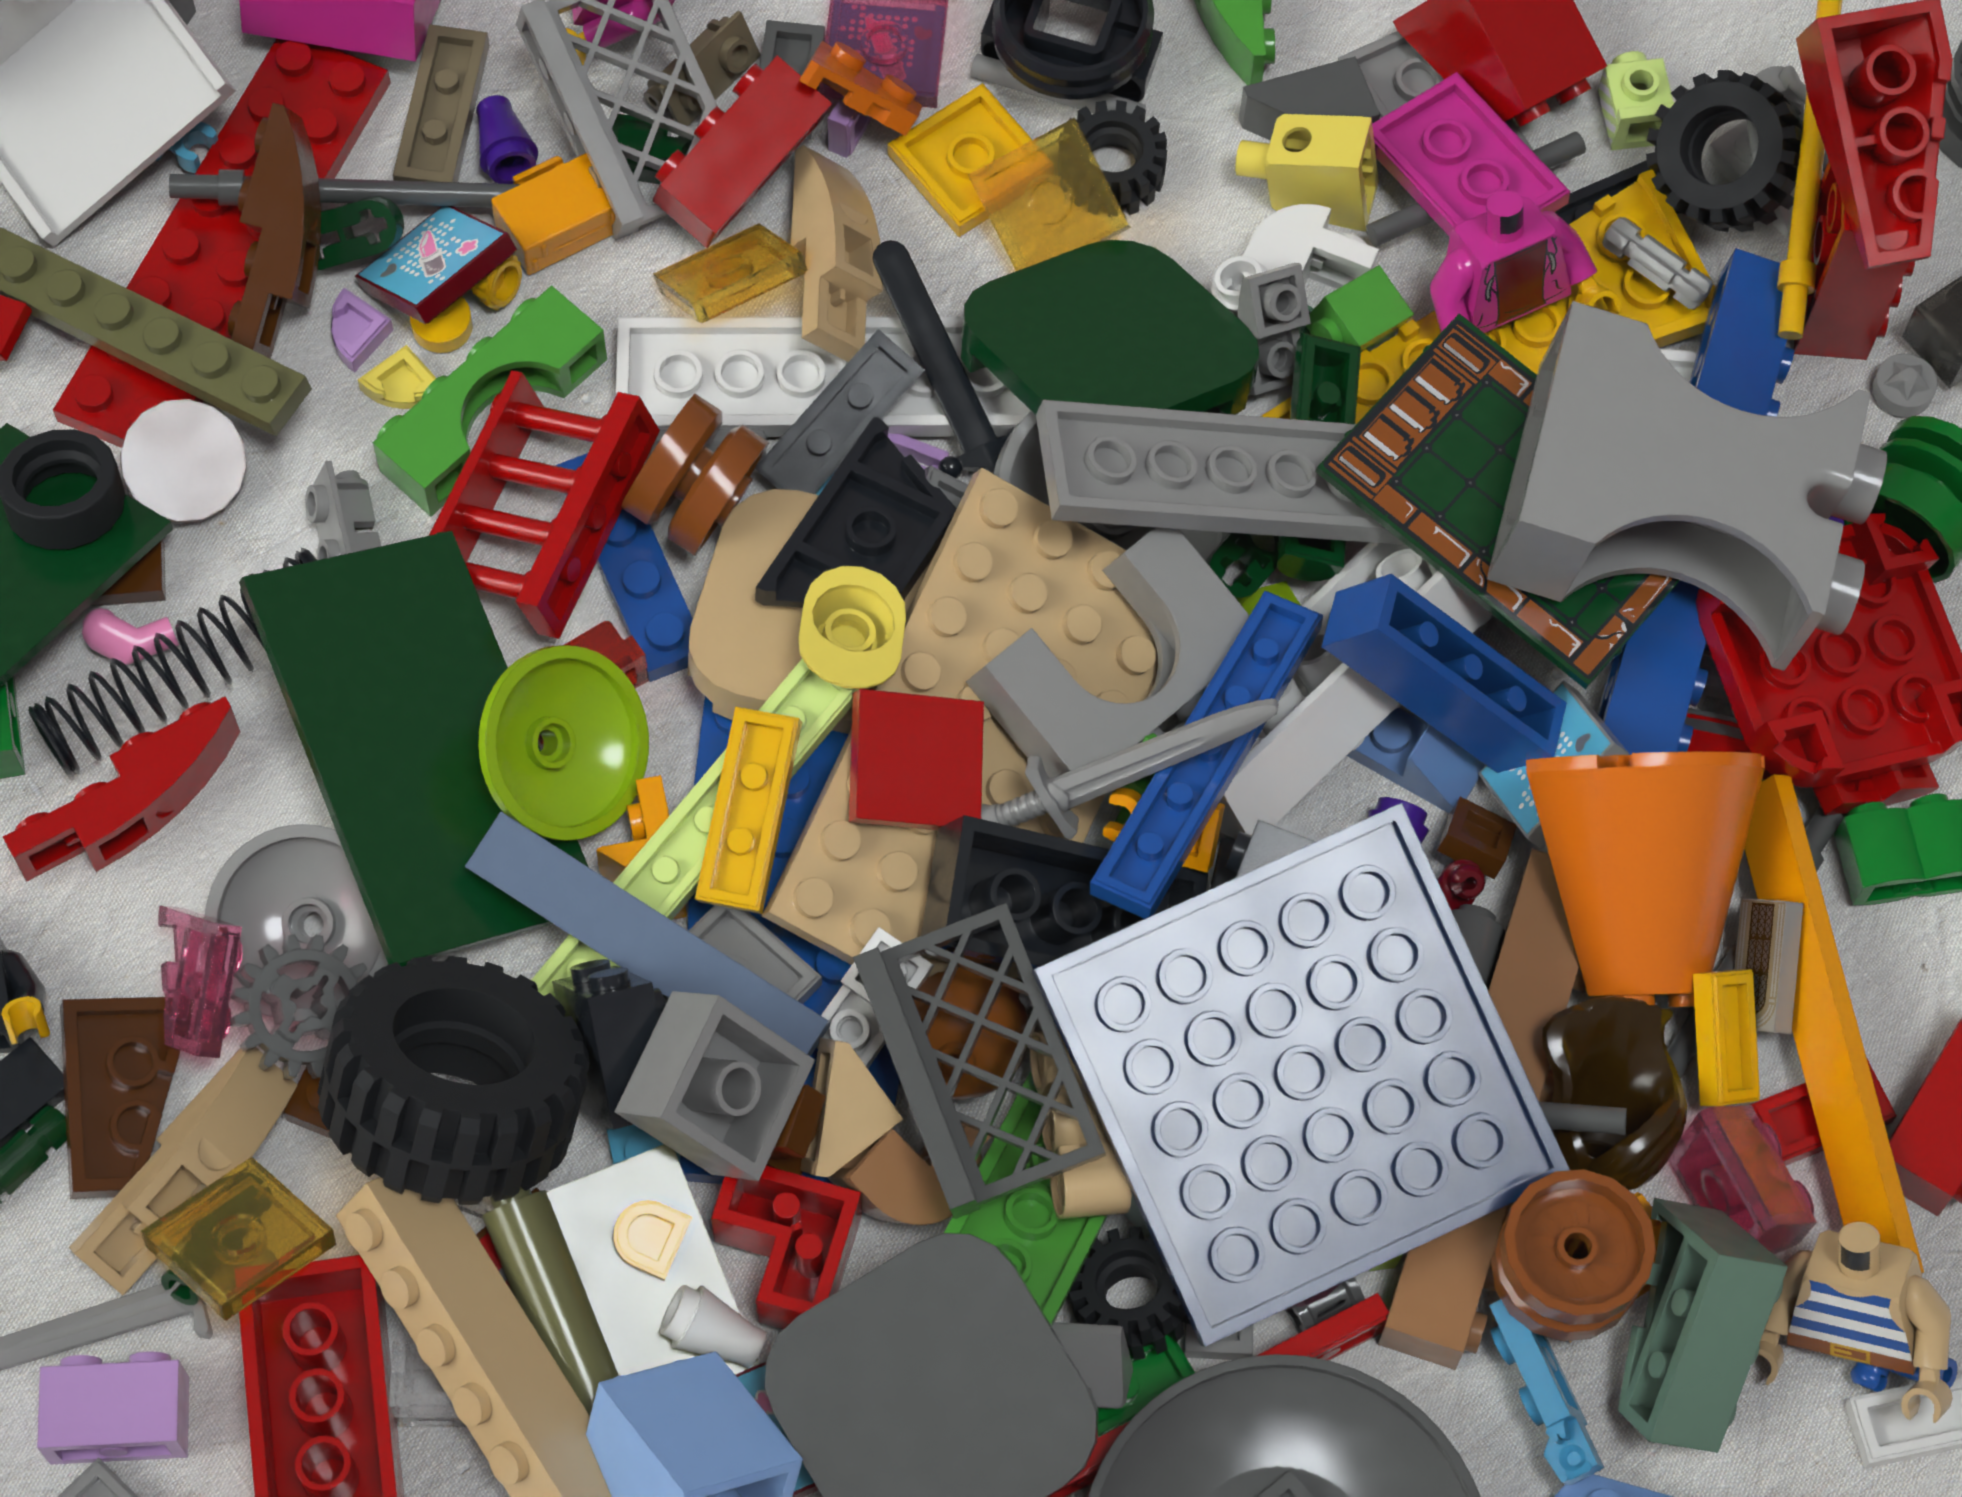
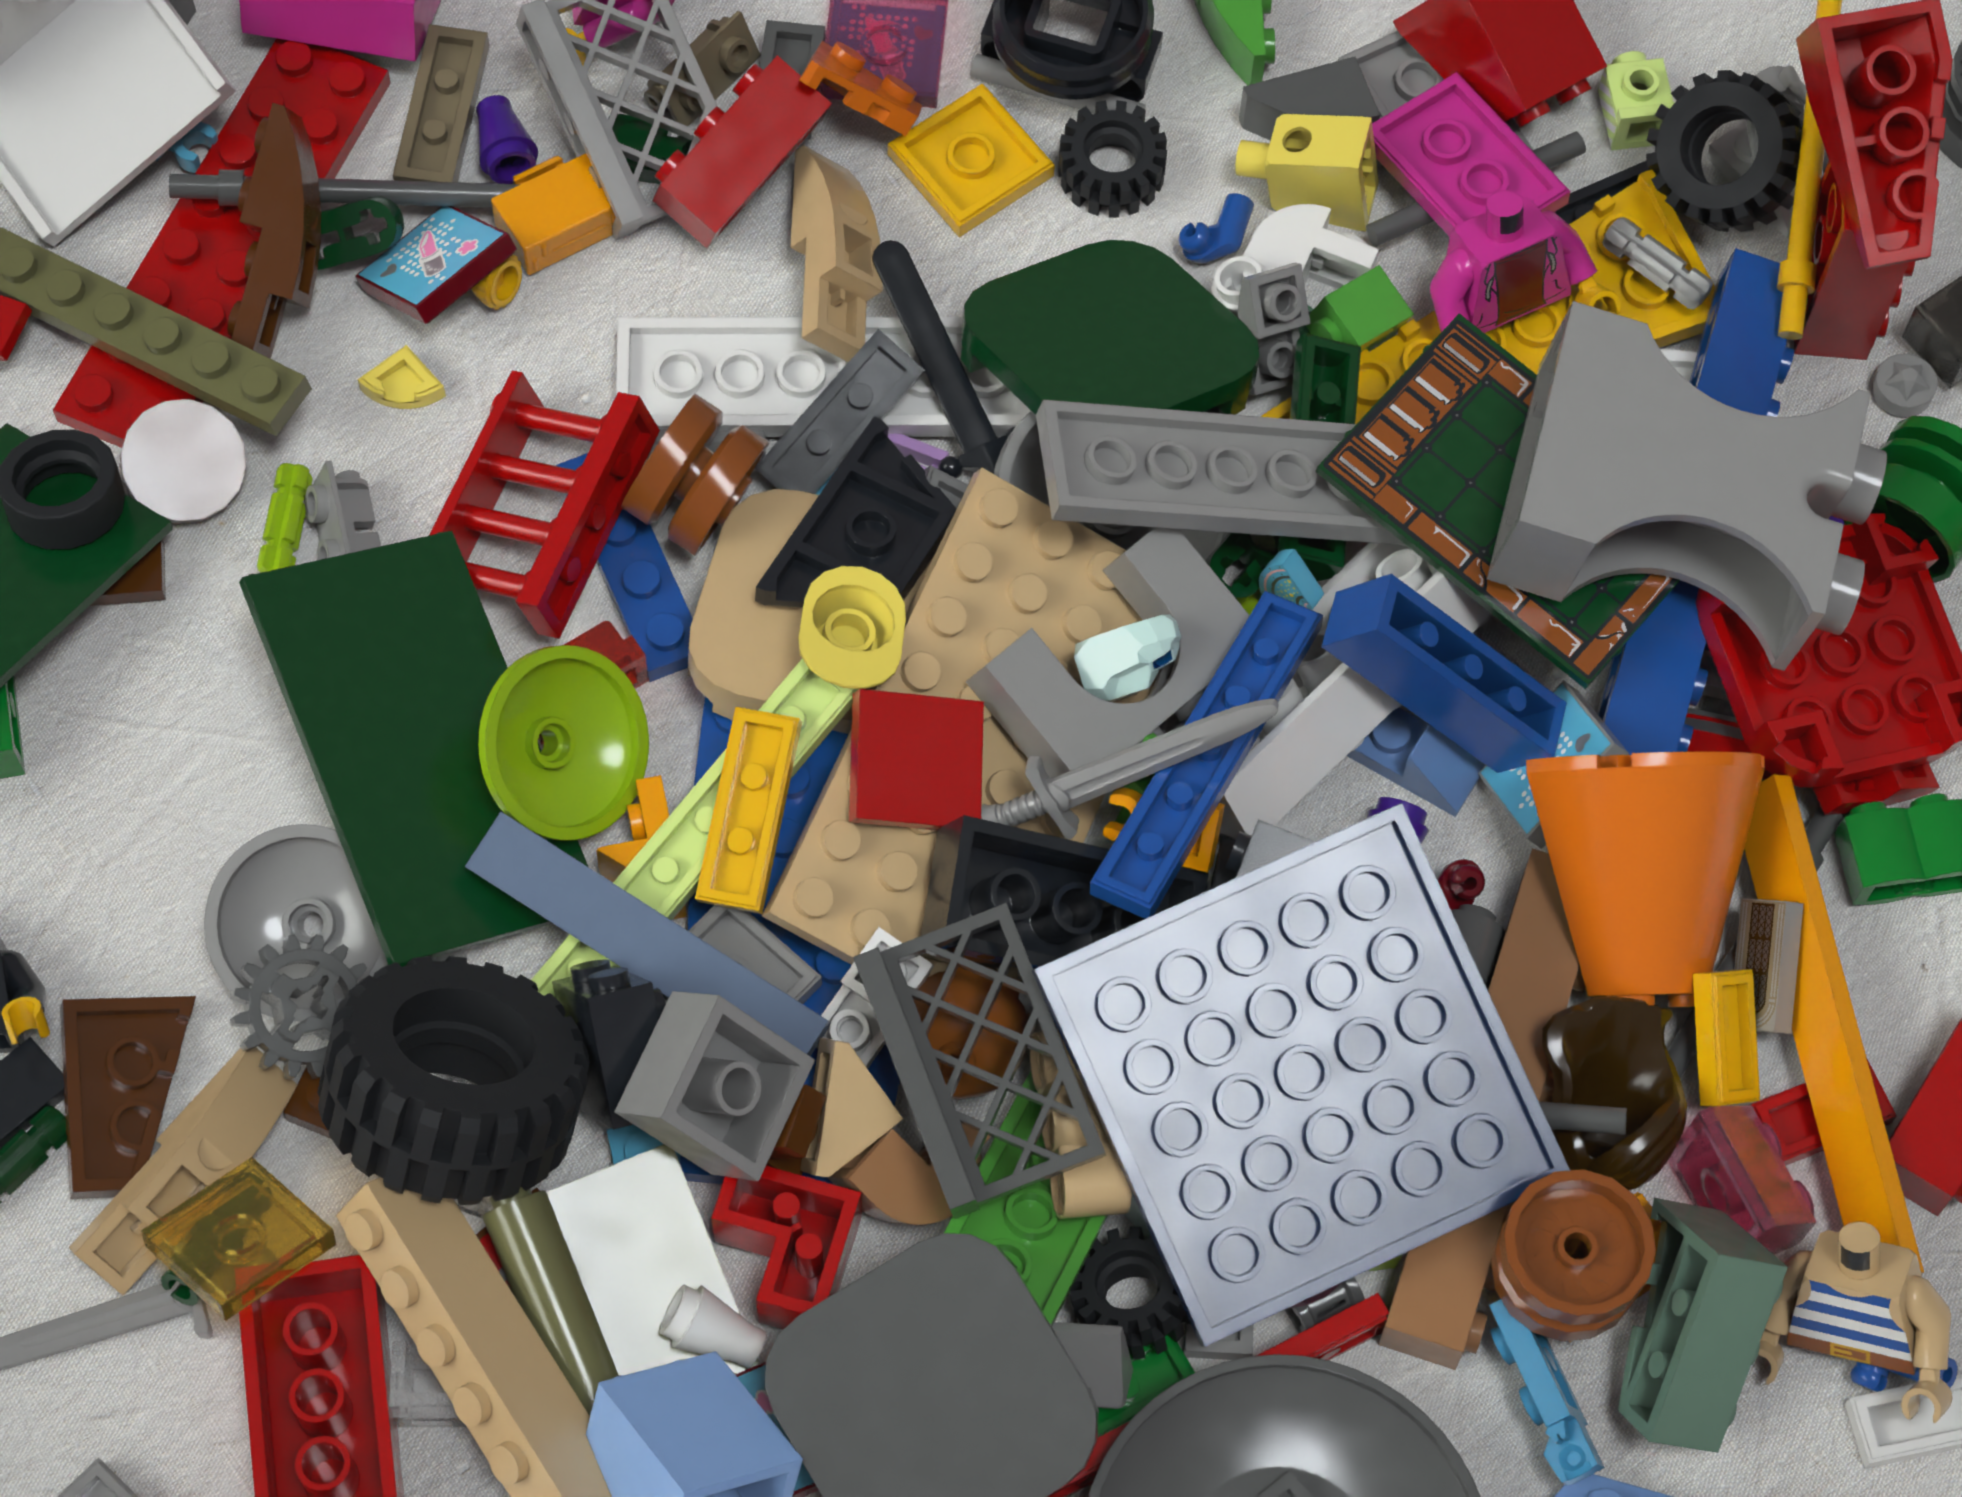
red slope [3,696,240,882] -> none
black piece [28,547,317,777] -> none
lavender brick [37,1352,189,1465] -> none
bright pink arm [82,608,179,665] -> none
clear pink wing [158,905,243,1058] -> none
lavender tile [331,288,393,373] -> none
bright green arch [372,285,607,517] -> none
yellow tile [410,296,473,353] -> none
tile [613,1200,692,1280] -> none
clear yellow tile [653,223,808,323] -> none
lavender tile [827,97,872,158] -> none
clear yellow tile [968,118,1131,271] -> none
reddish brown plate [1437,796,1517,879] -> none
none -> lime axle [257,463,313,573]
none -> light aqua rock [1074,614,1181,702]
none -> blue arm [1178,193,1254,264]
none -> medium azure tile [1259,549,1324,610]

